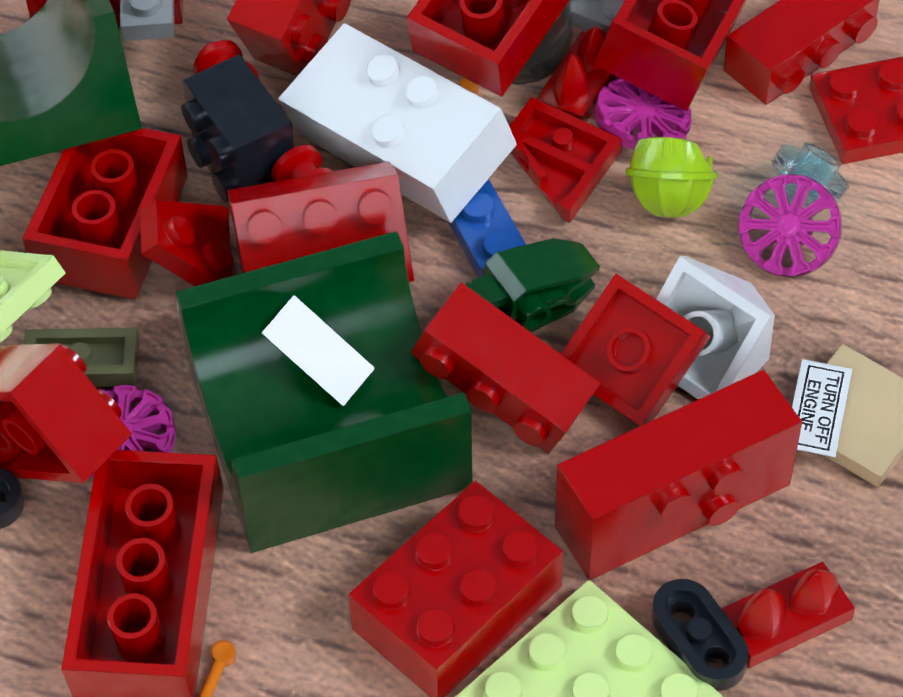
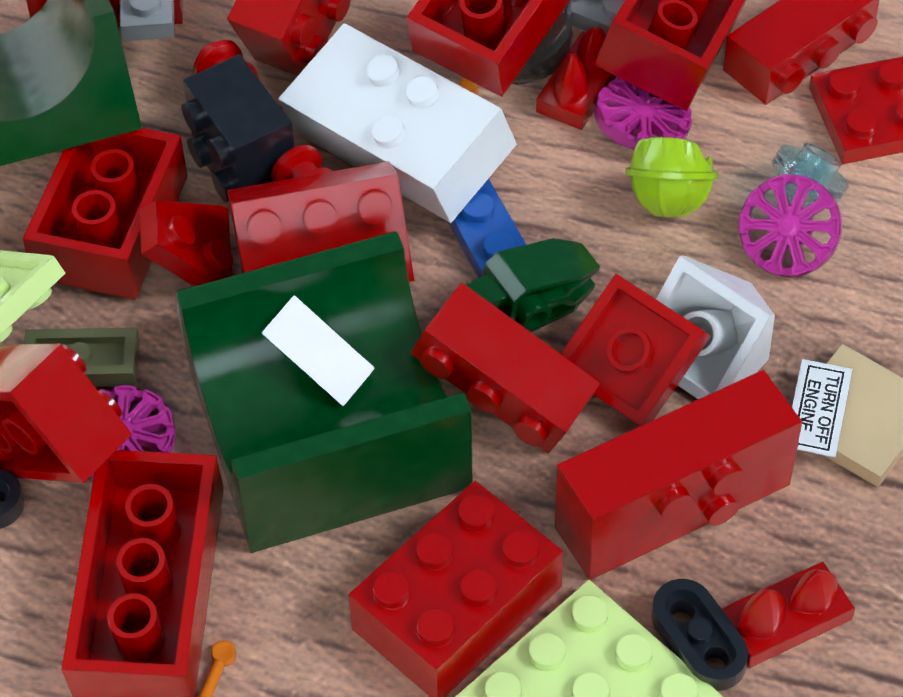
red wing [509,97,622,223] -> none

